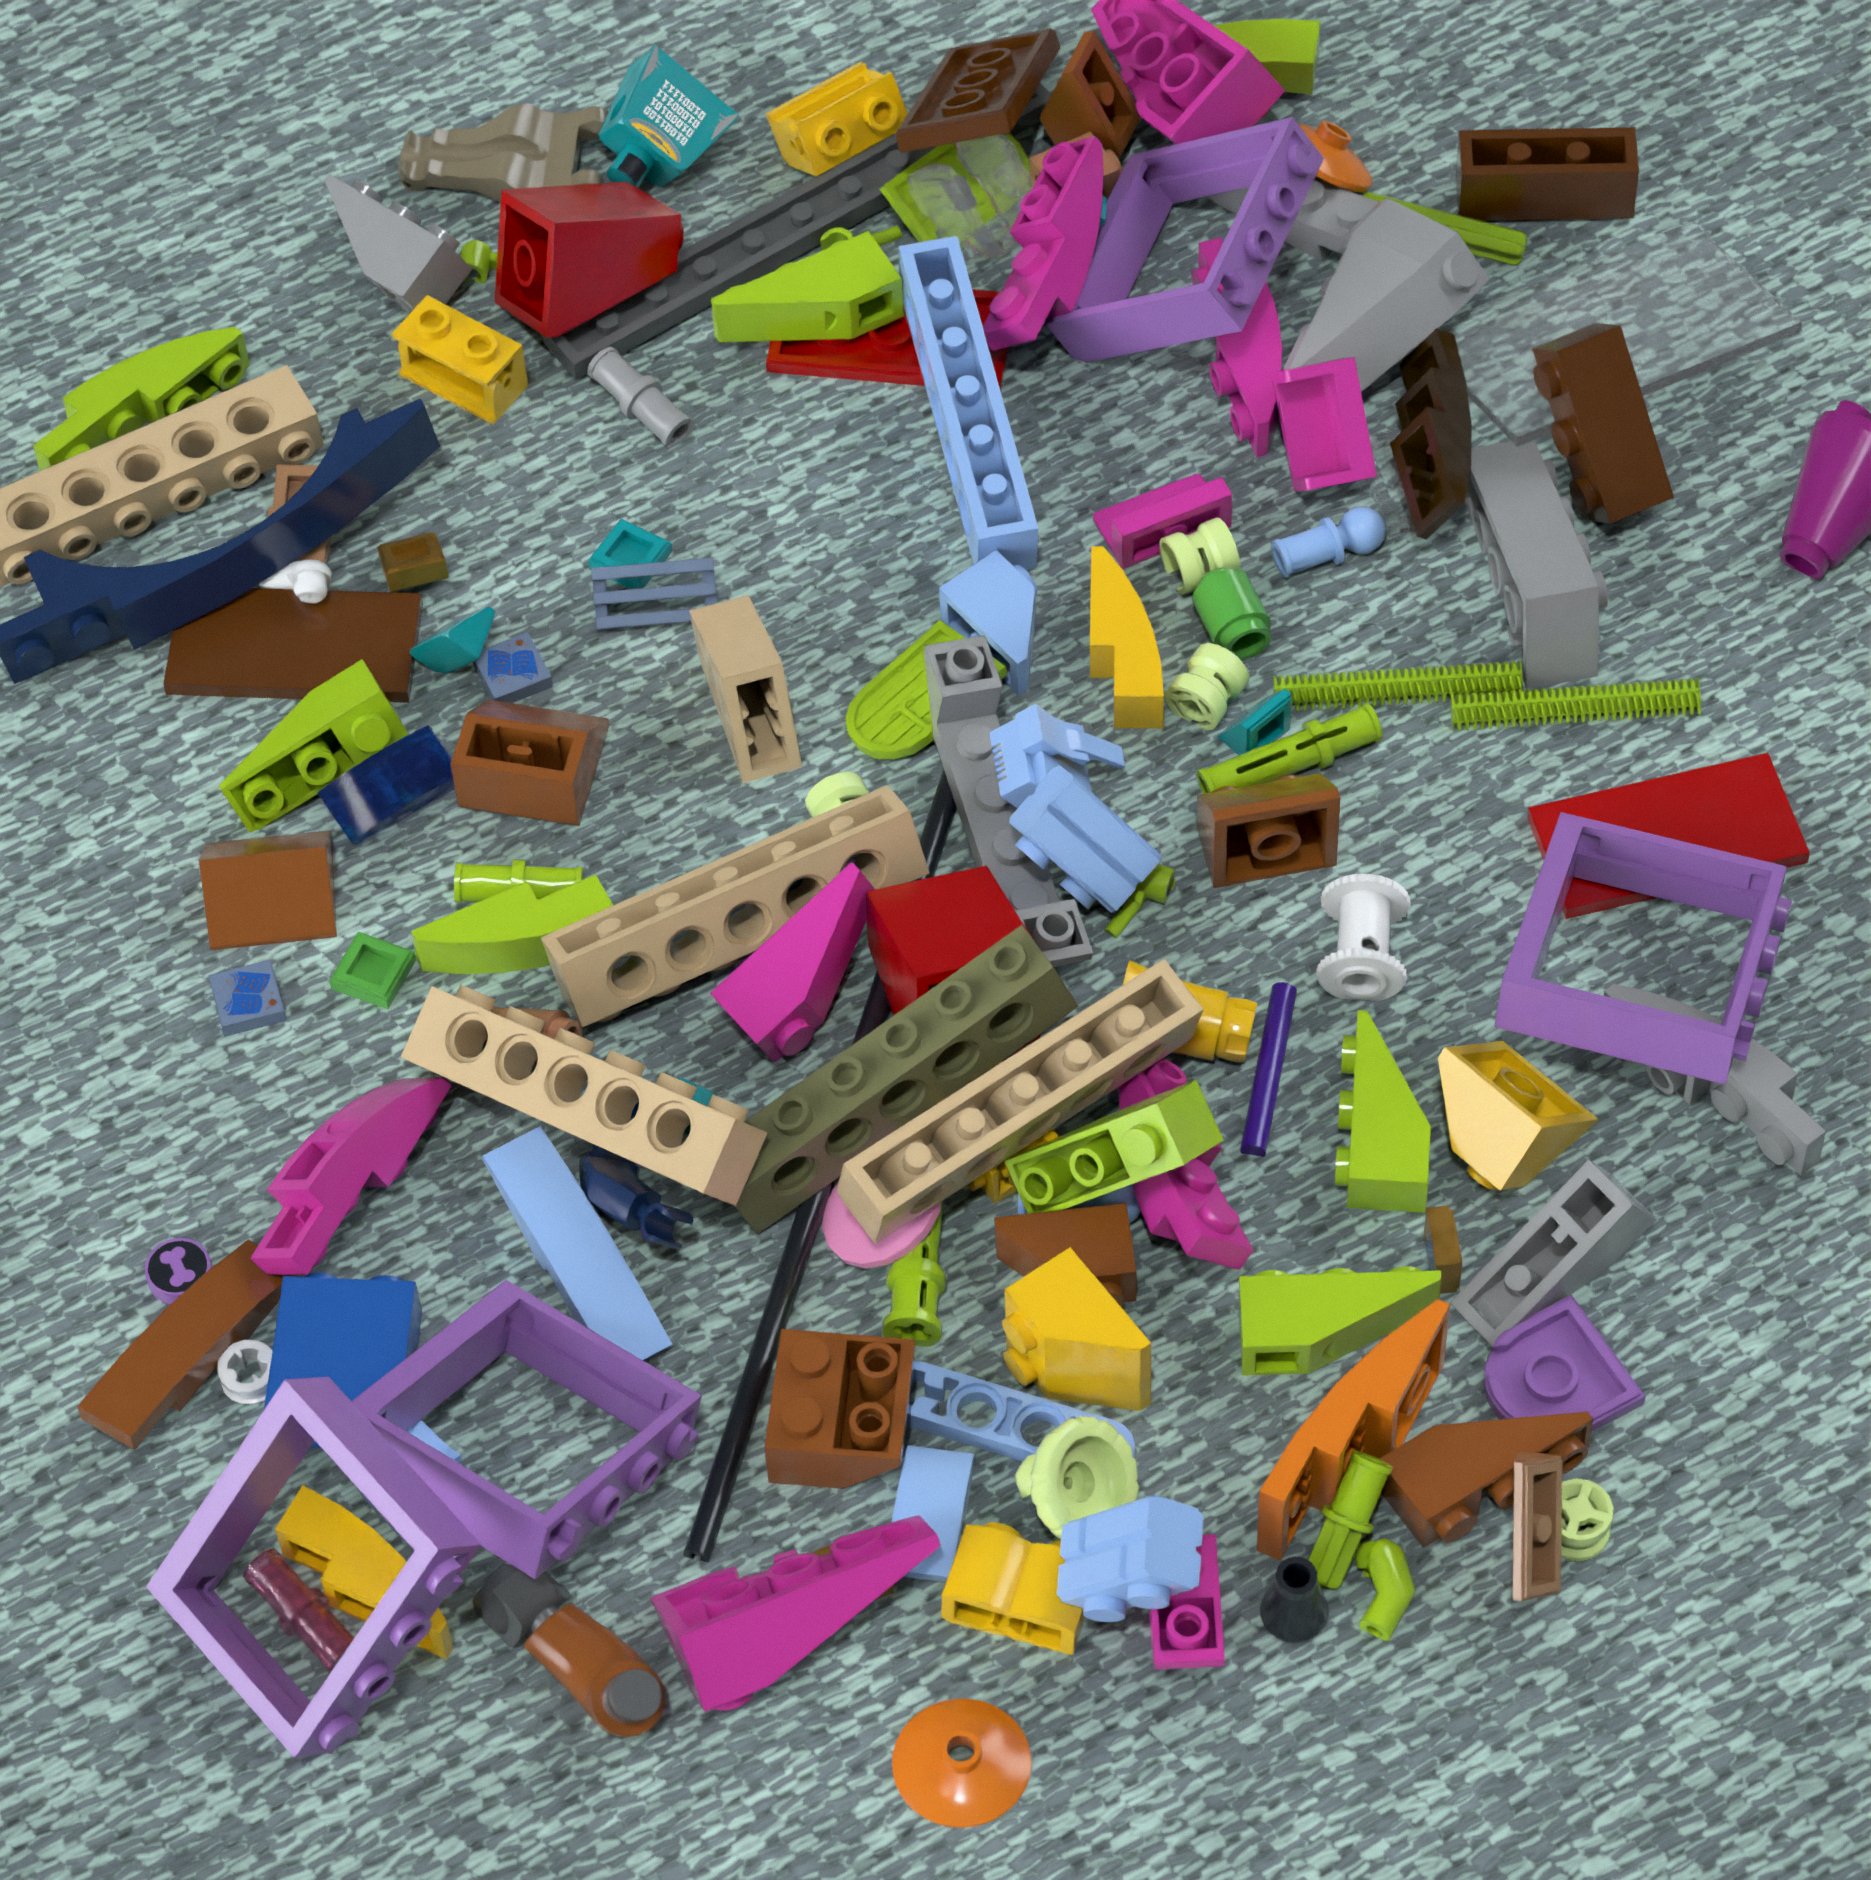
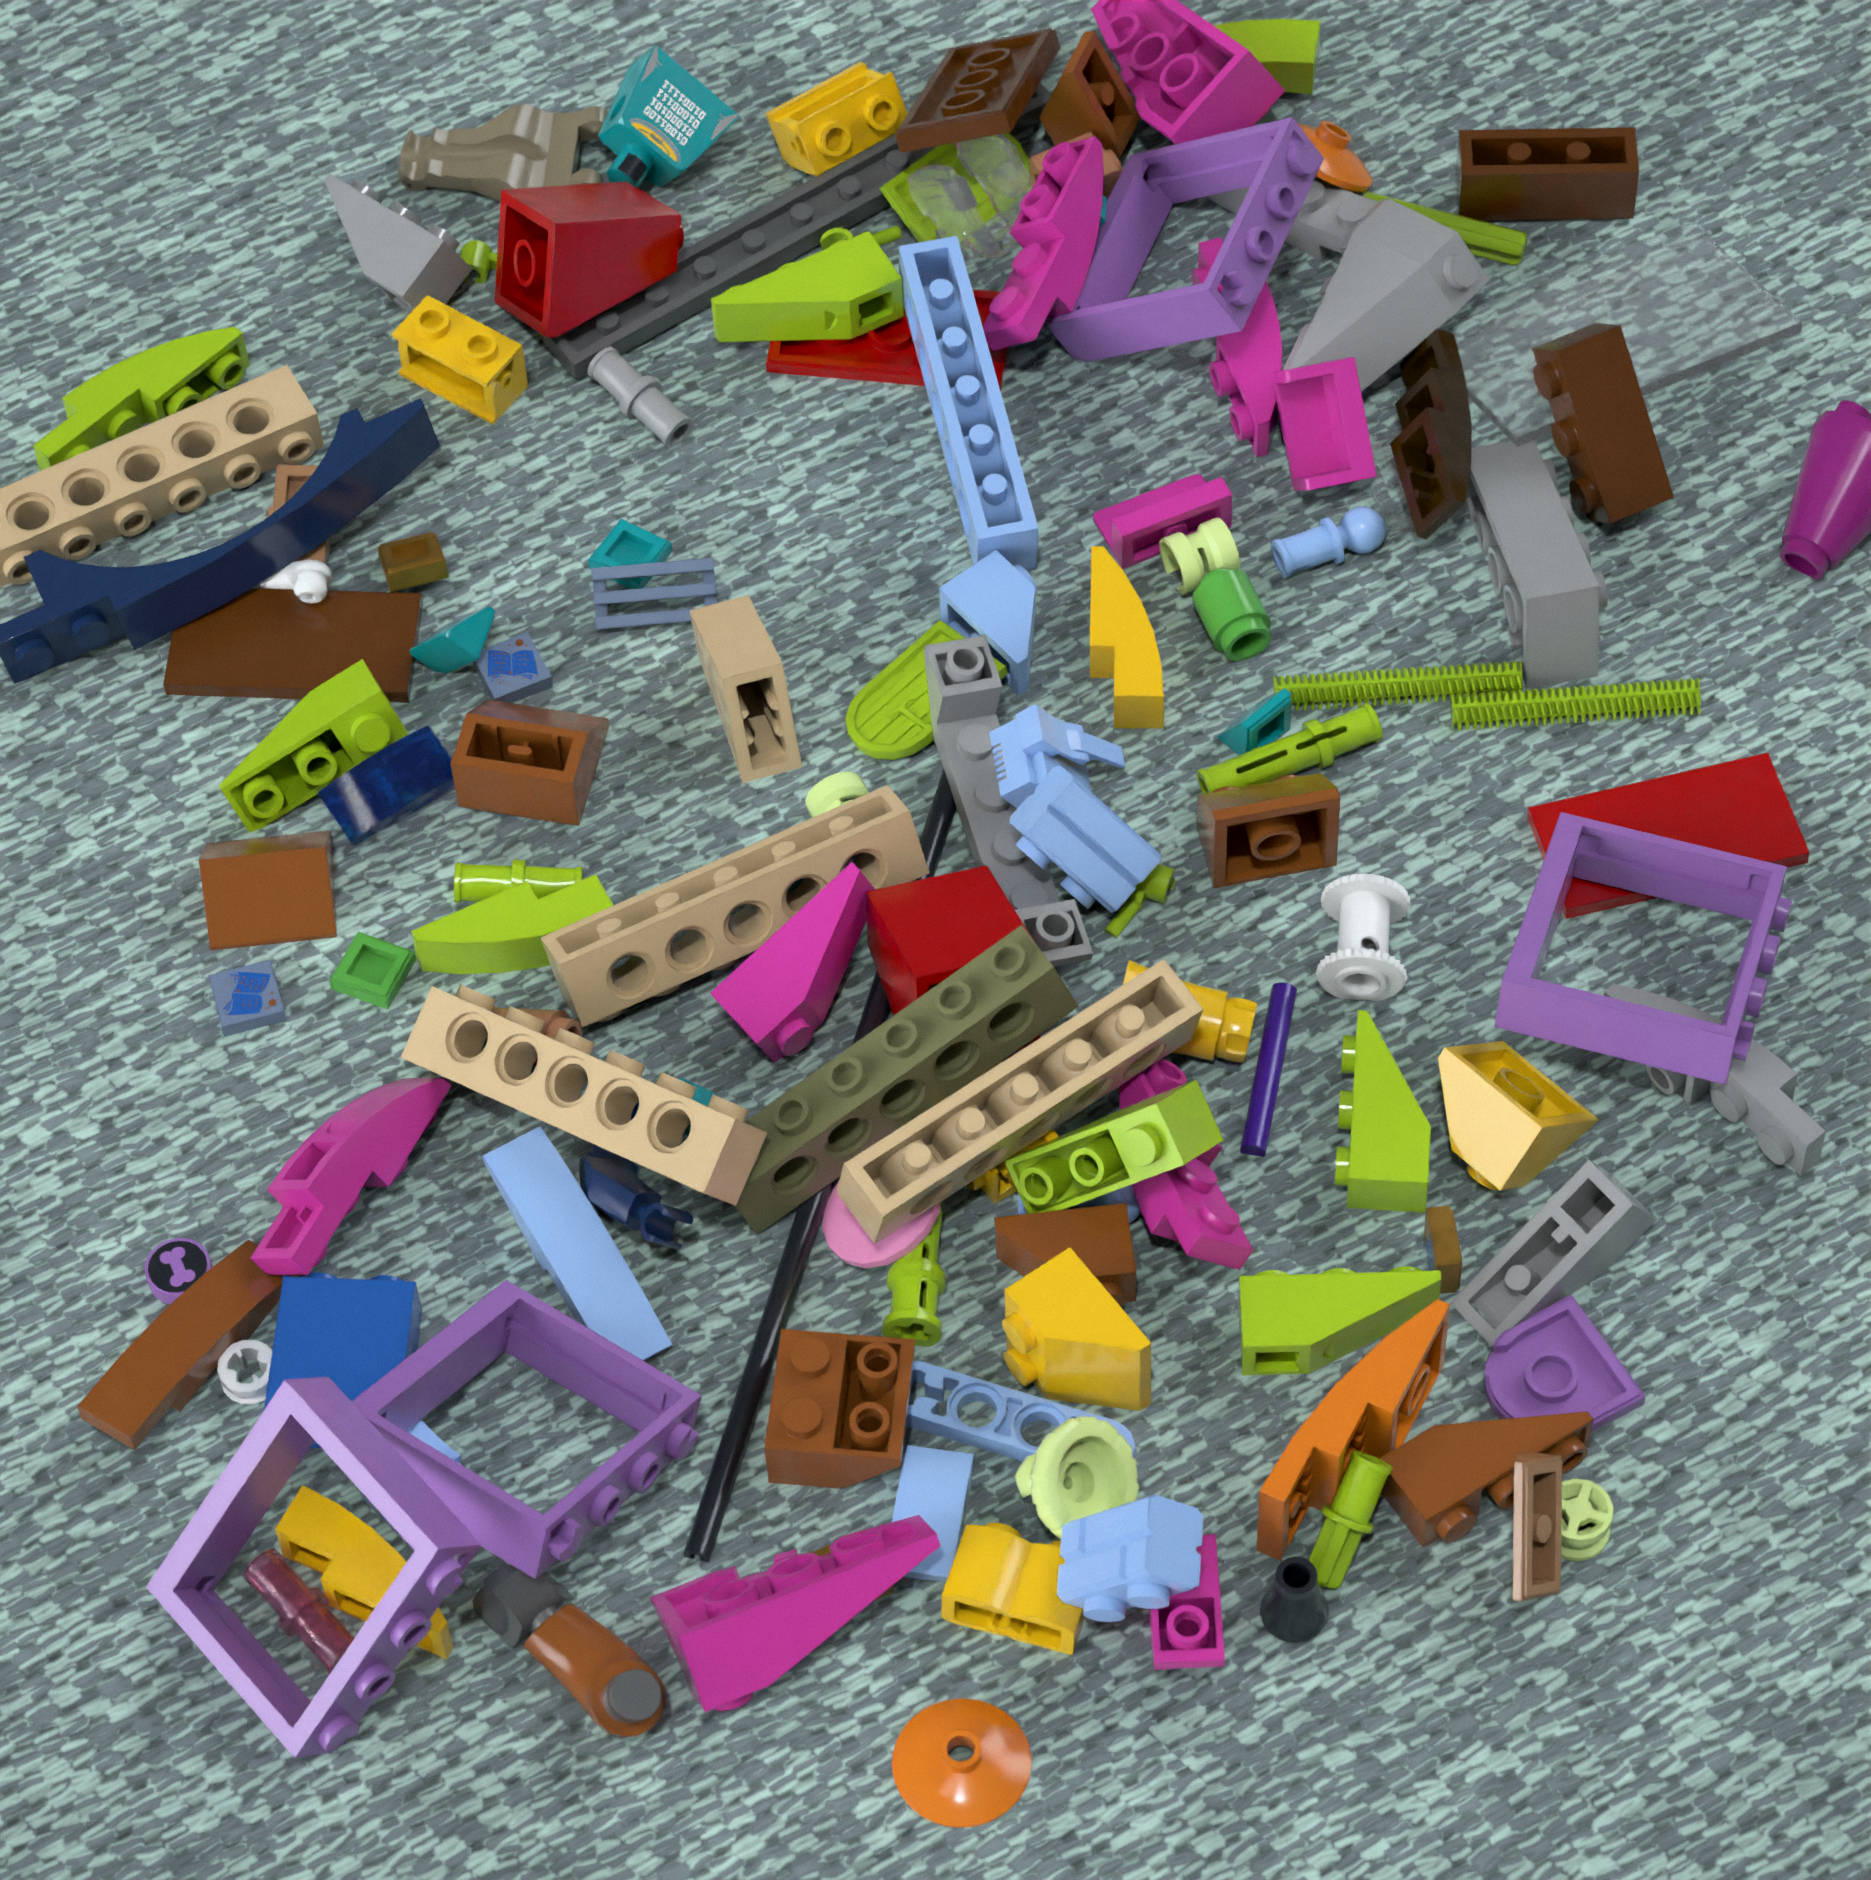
yellowish green wheel [1165,643,1249,730] -> none
lime arm [1355,1538,1416,1642] -> none

